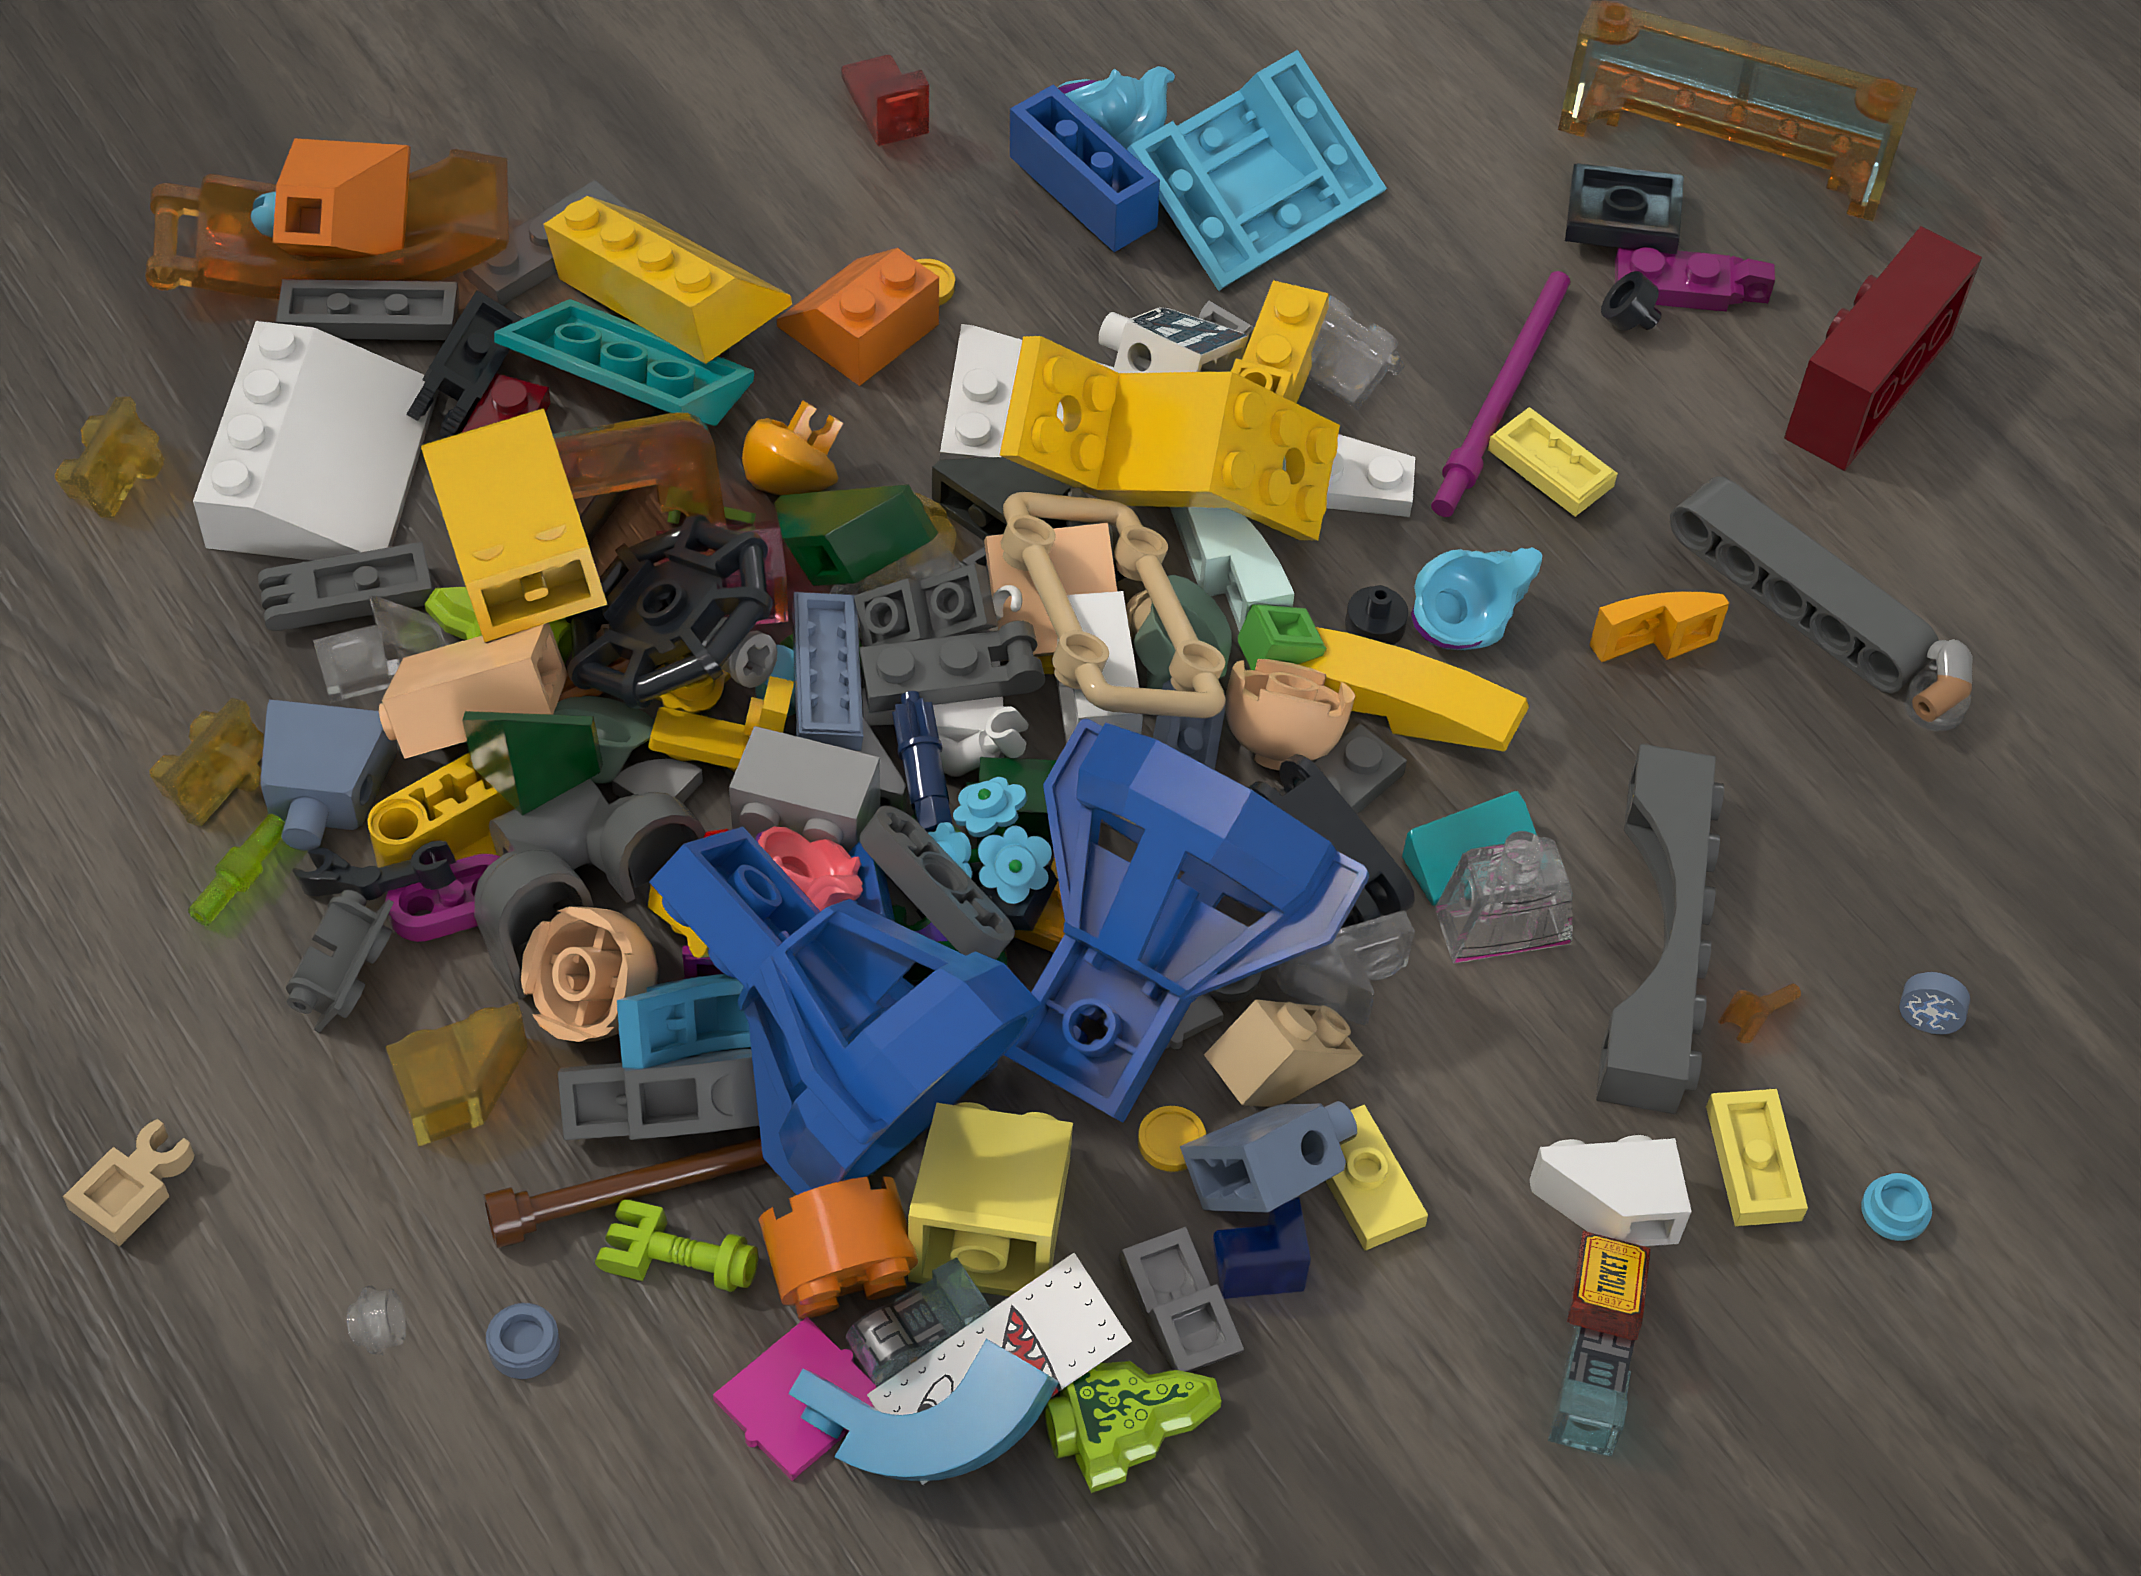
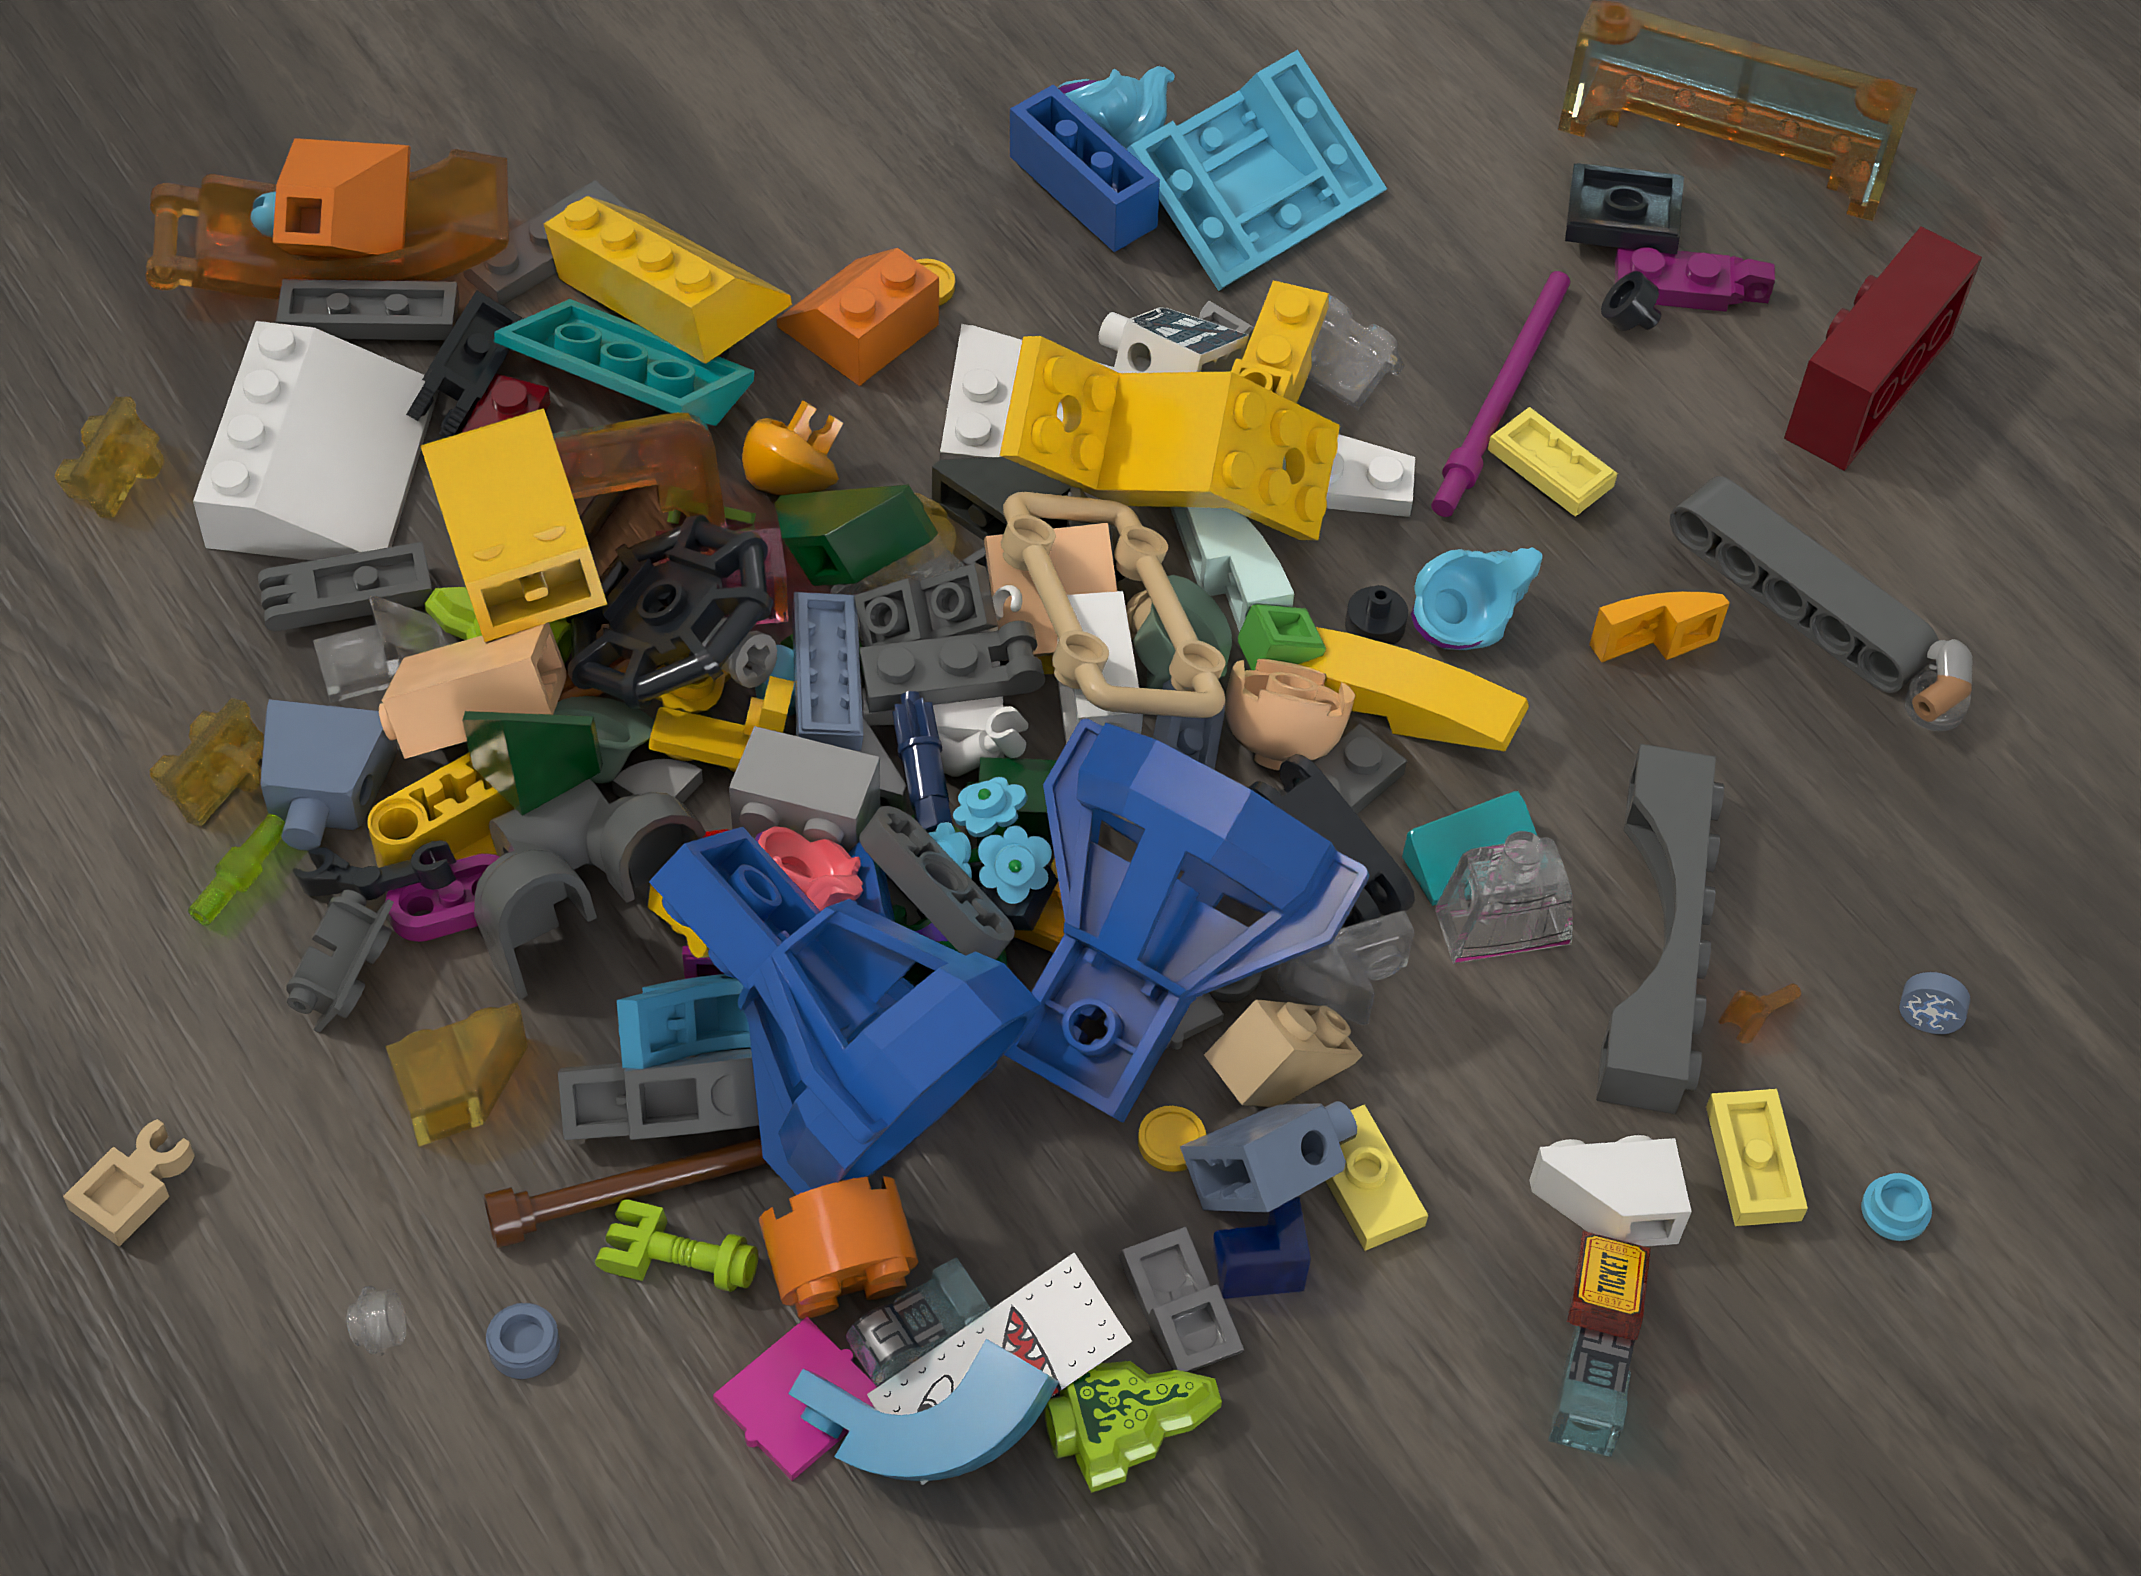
light nougat cylinder [521,907,658,1042] -> none
clear red bracket [841,55,929,146] -> none
light yellow slope [908,1102,1073,1297] -> none

